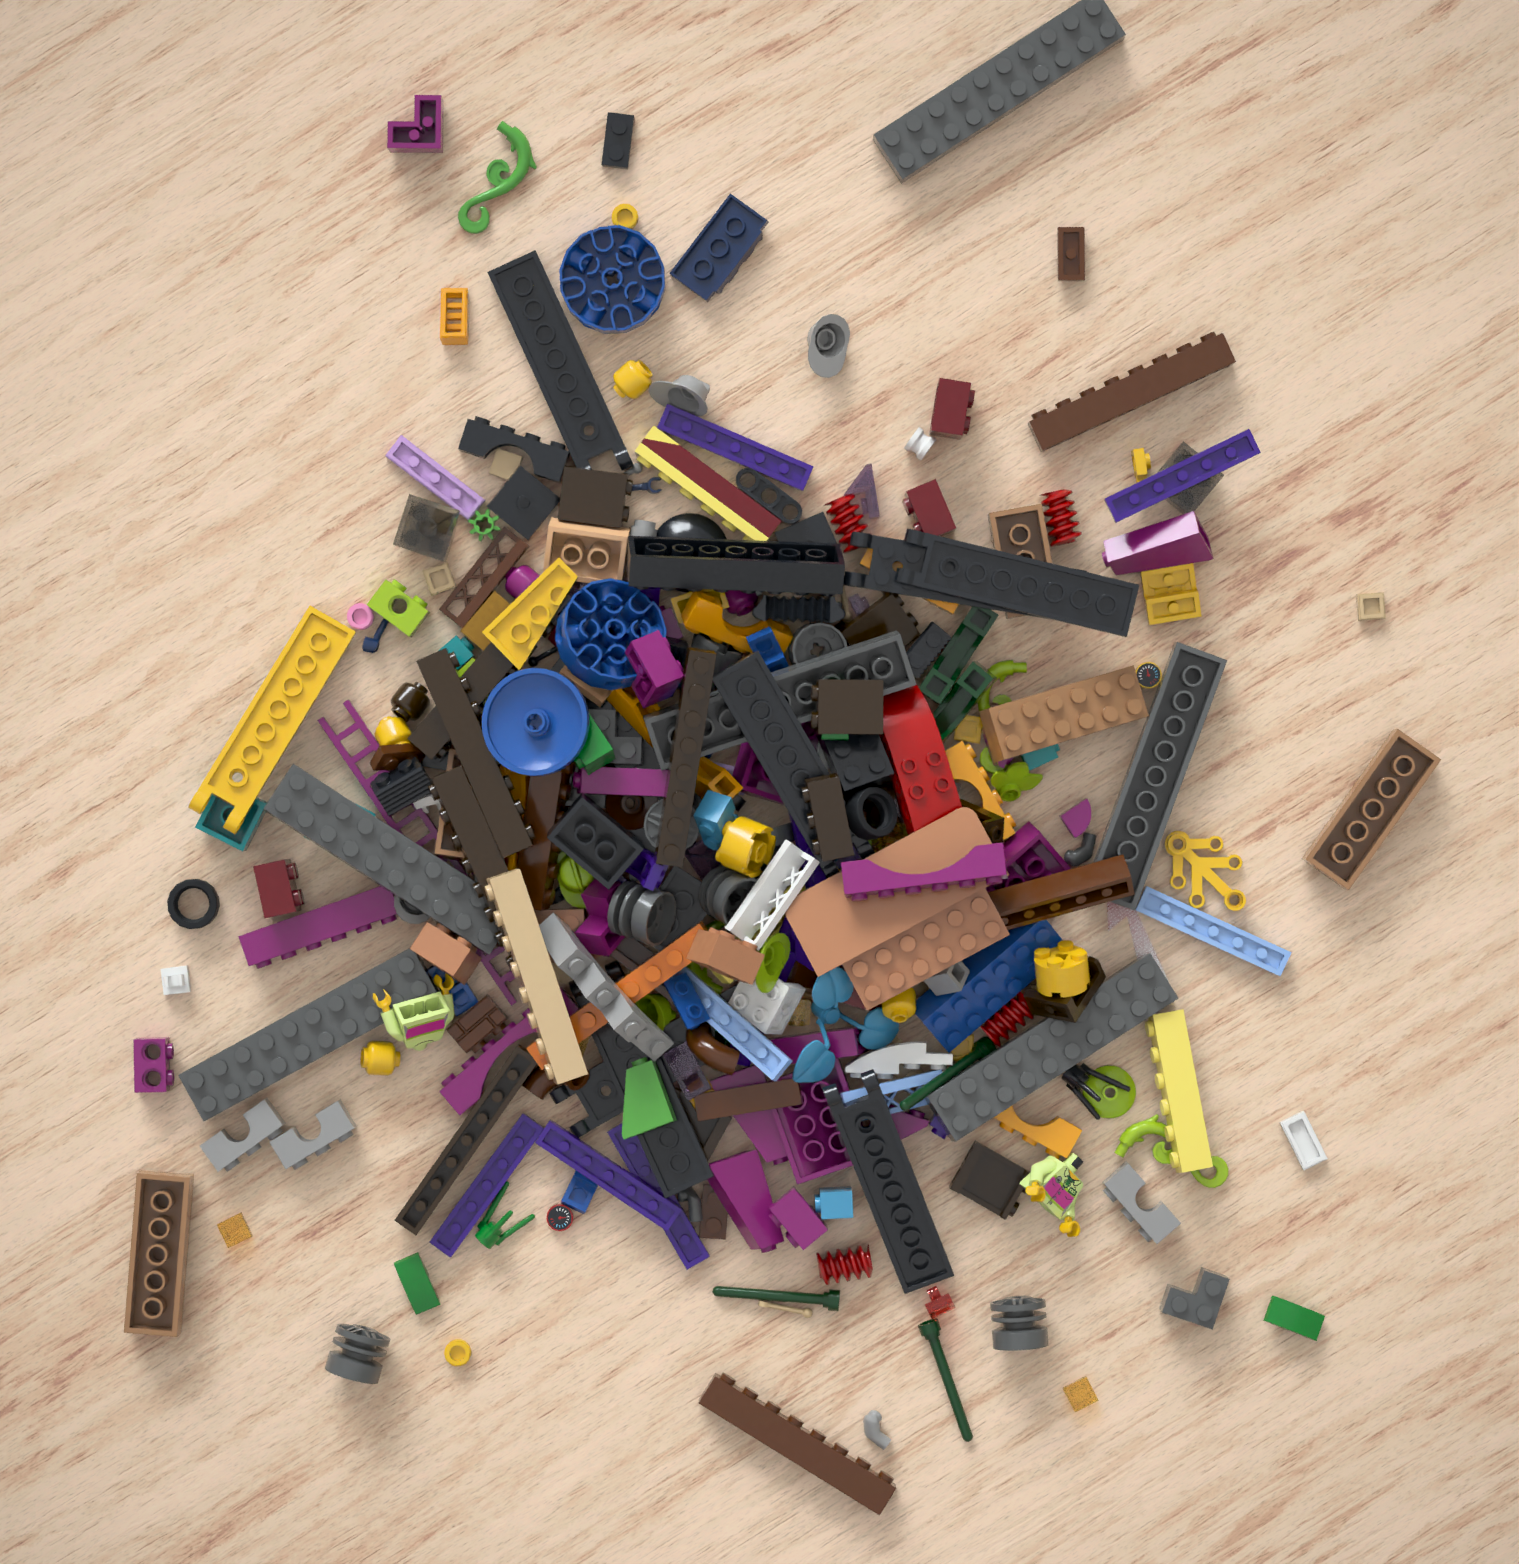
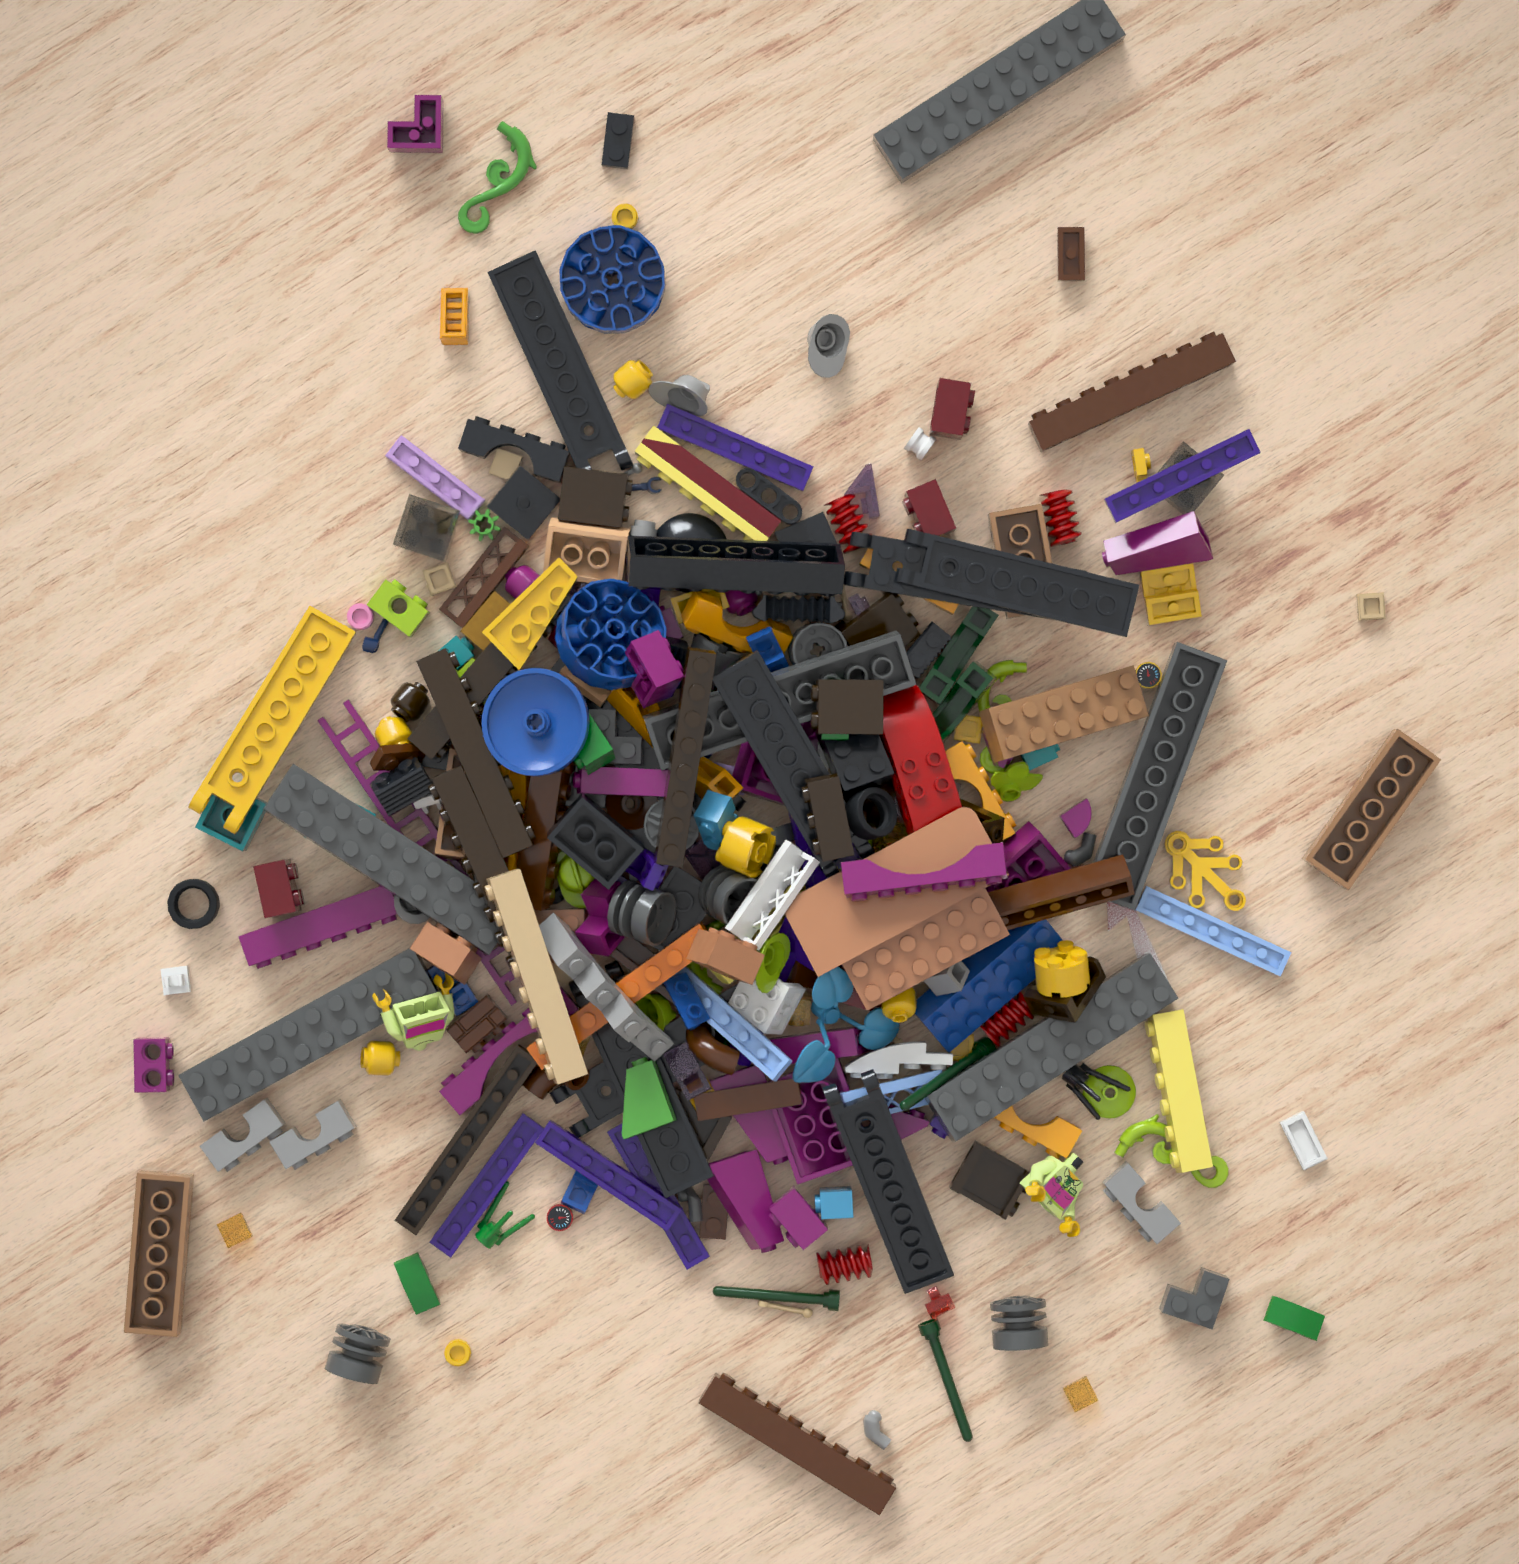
black hinge [528,647,558,667] -> none
dark blue piece [669,193,768,302] -> none

